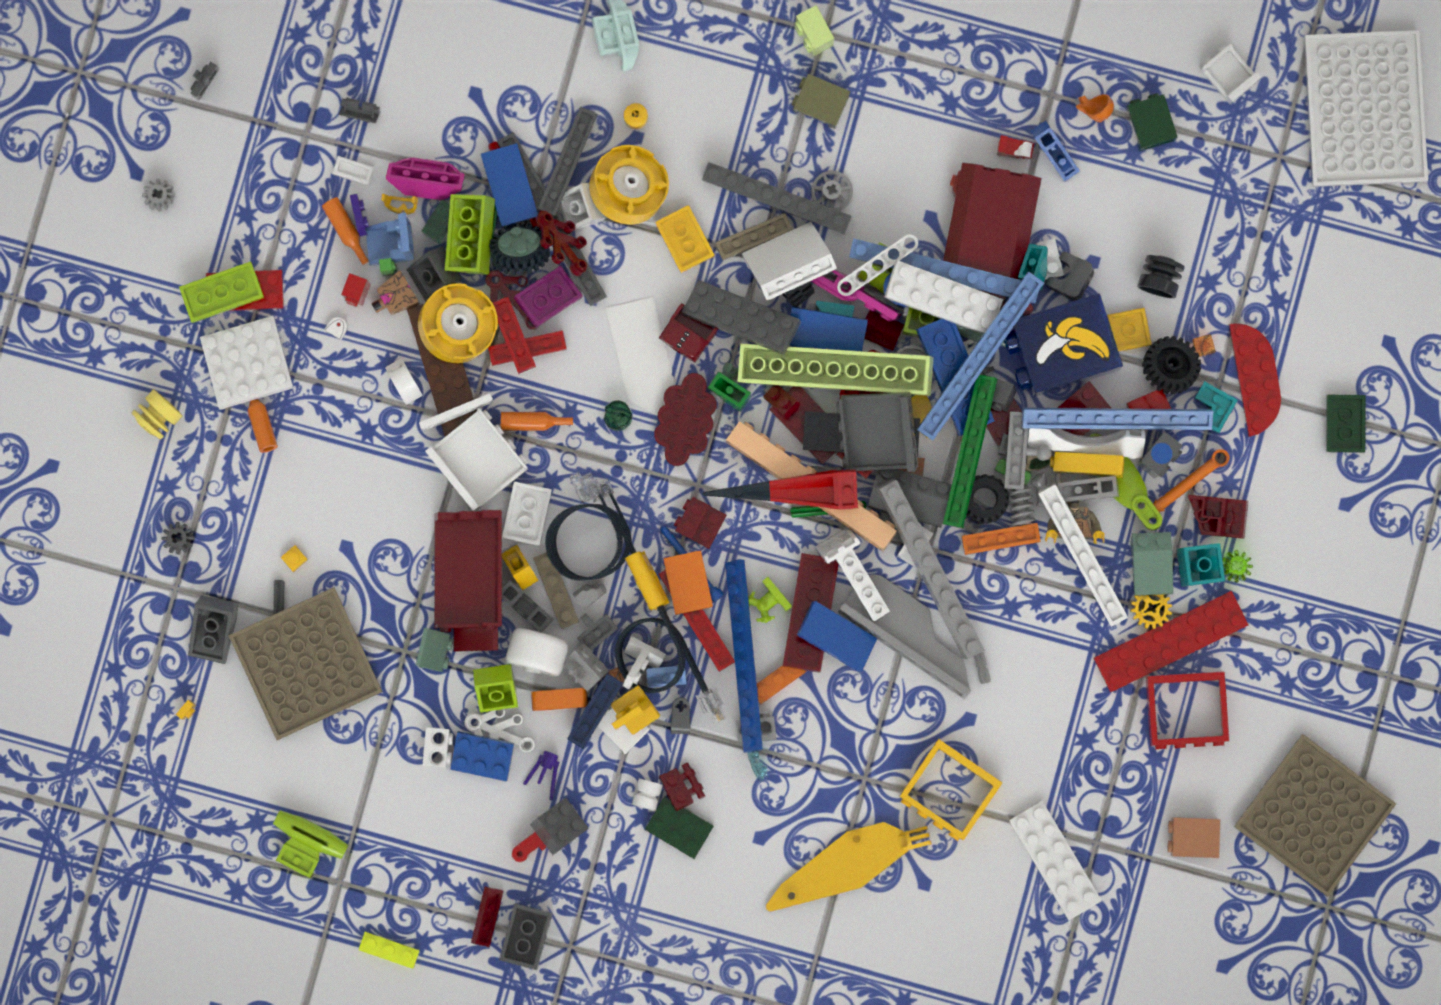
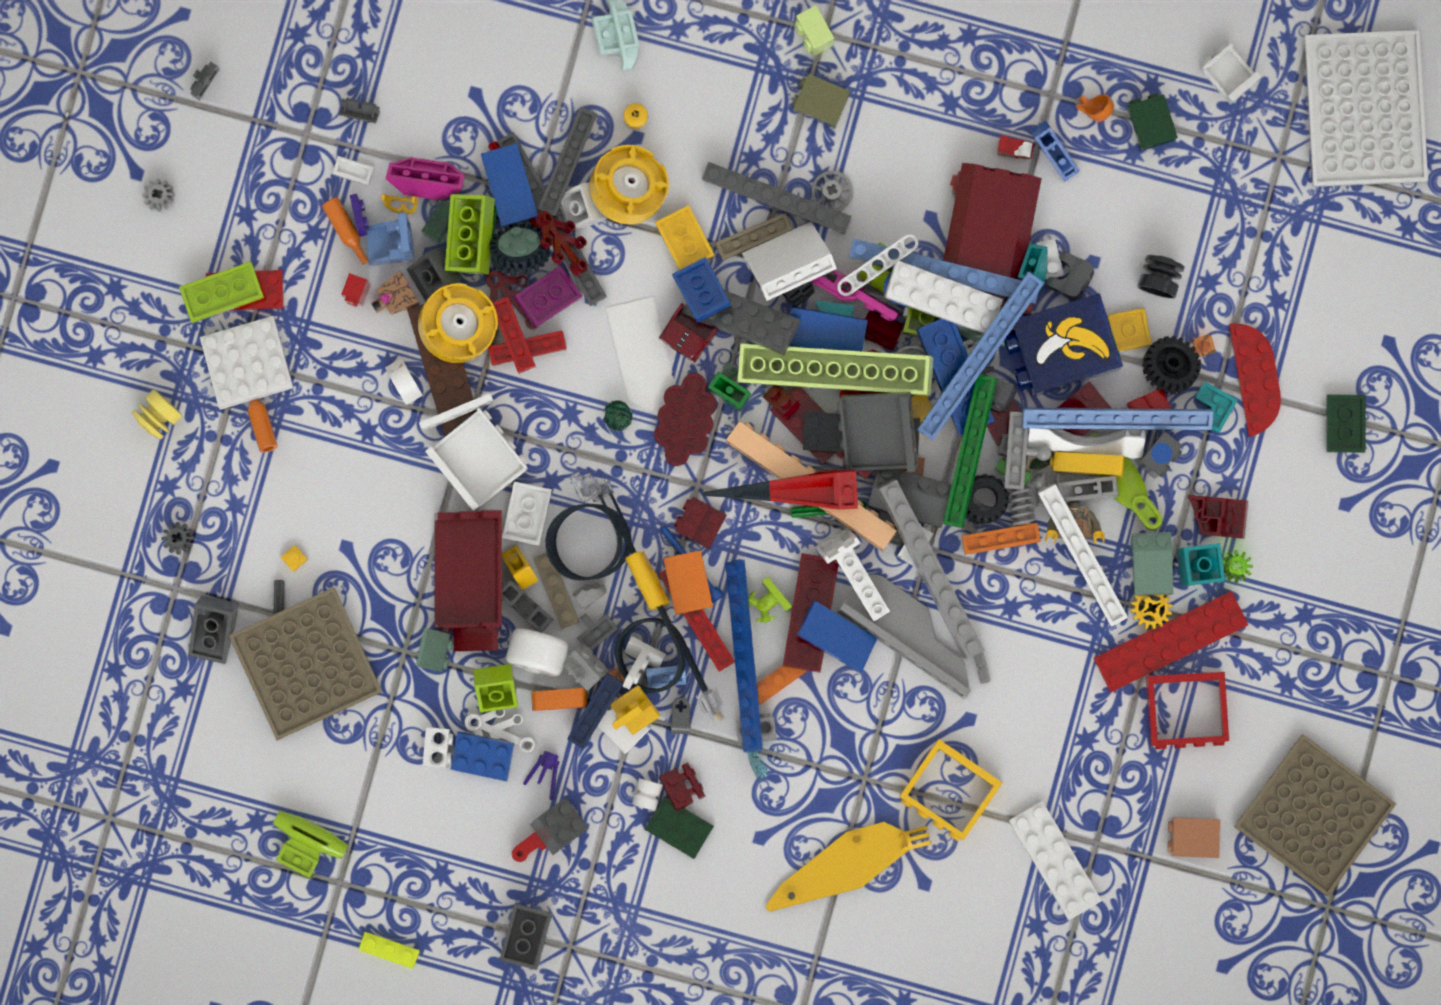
yellow plate [175,700,196,720] -> none
white tile [325,317,348,340] -> none
bright green piece [379,258,397,276] -> none
dark red plate [471,886,504,947] -> none
orange piece [501,412,573,431] -> none
orange piece [1153,449,1230,513] -> none
none -> blue plate [672,257,731,323]

